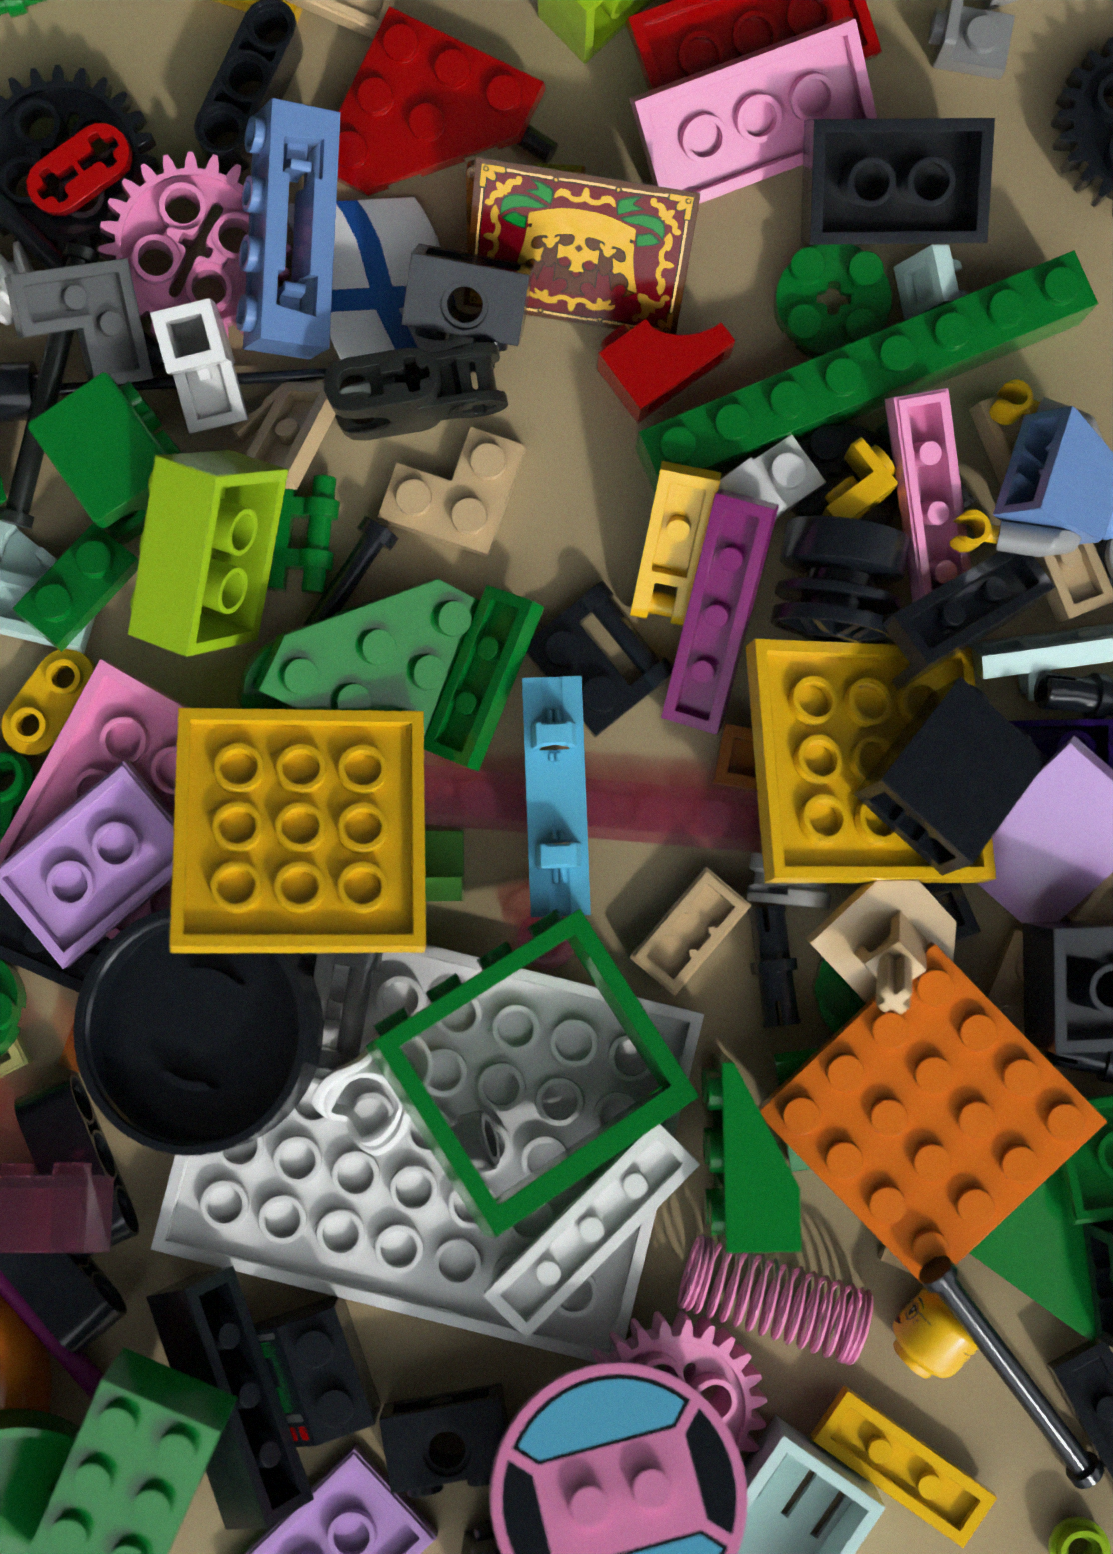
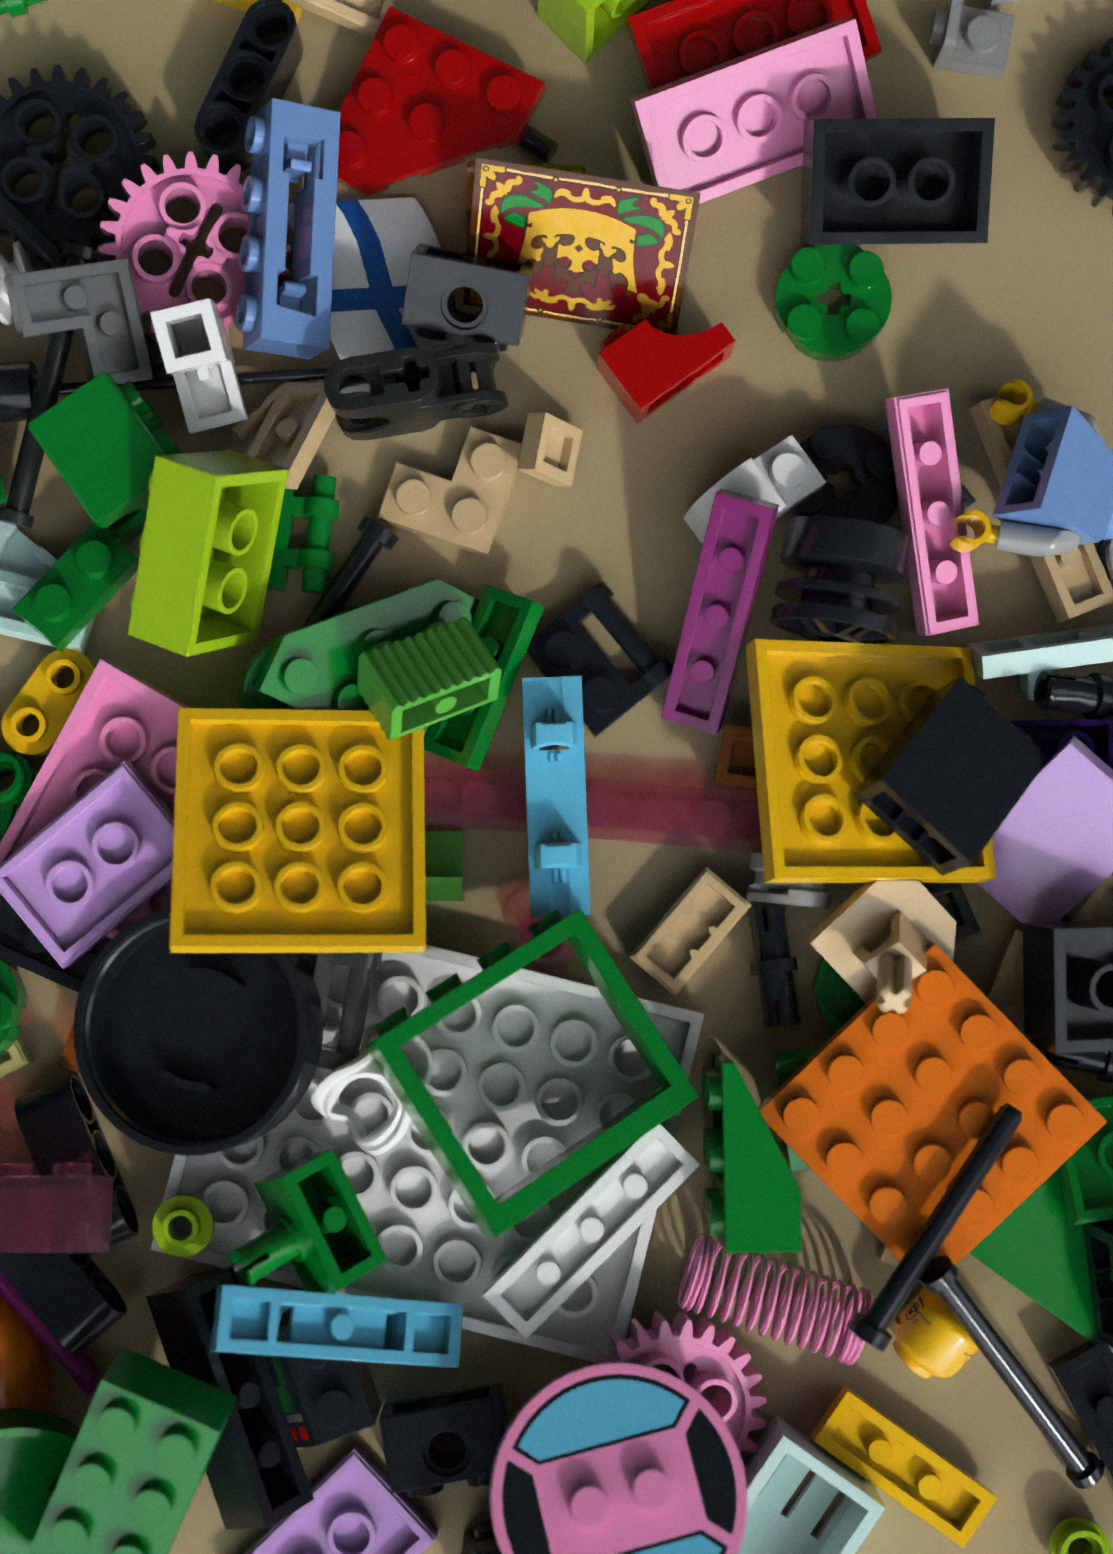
red beam [27,123,132,216] -> none
light grey tile [450,1109,500,1174] -> none
yellow plate [630,461,721,626] -> none
green brick [635,250,1098,493] -> none
yellow bracket [821,437,898,520] -> none
black panel [883,551,1055,691] -> none
light aqua tile [893,244,967,321] -> none
none -> lime plate [152,1194,215,1257]
none -> medium azure hinge [210,1285,463,1368]
none -> green brick [229,1148,388,1293]
none -> bright green brick [357,616,502,740]
none -> tan plate [517,412,583,486]
none -> black bar [847,1103,1022,1352]

